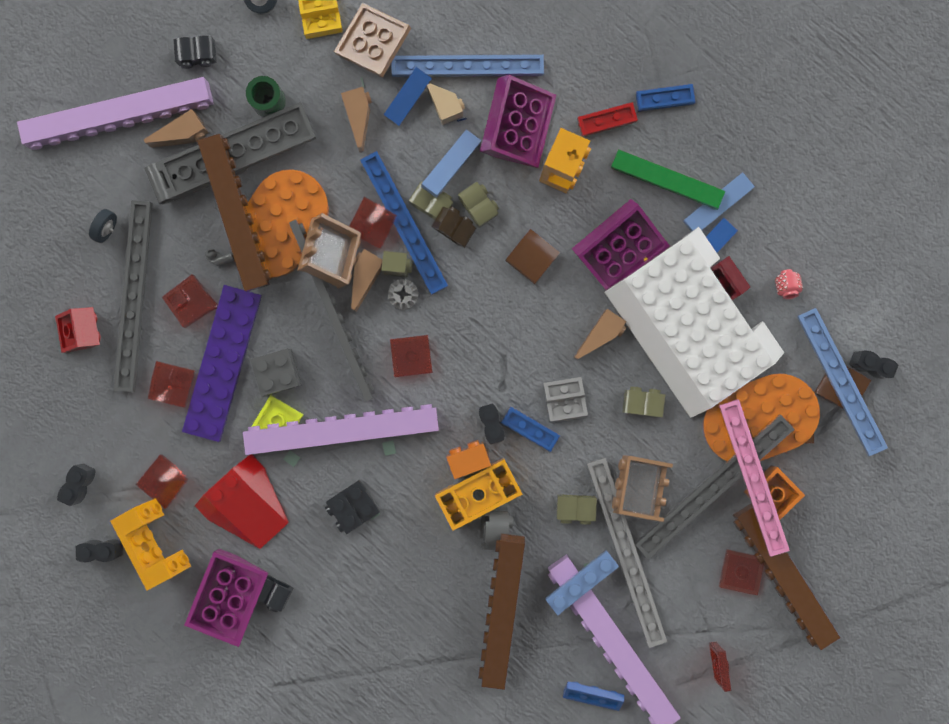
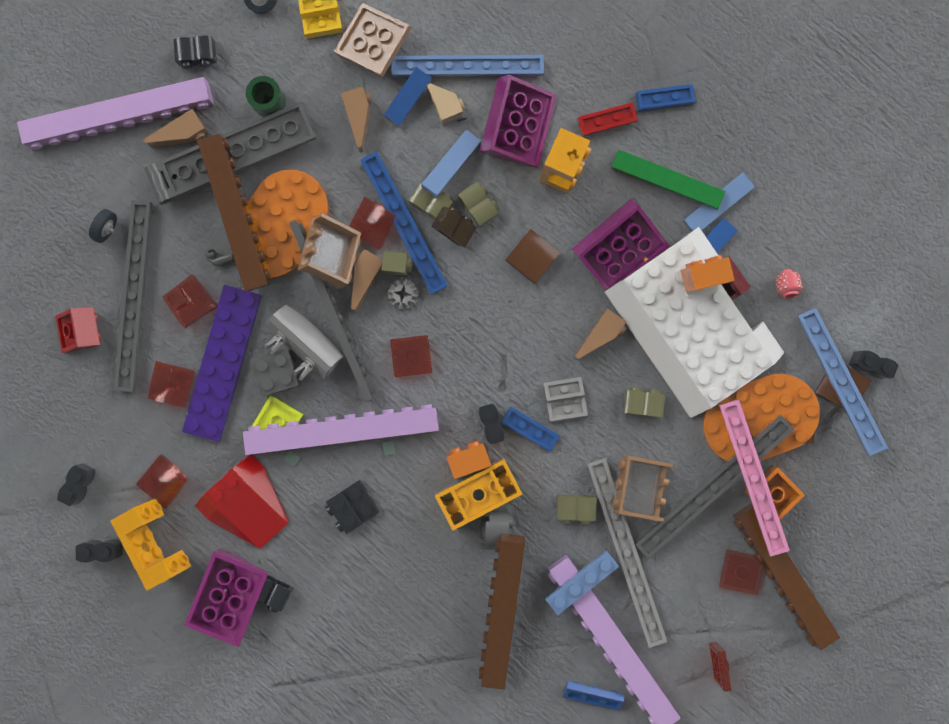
none -> light grey piece [264,305,343,380]
none -> orange brick [680,255,735,293]

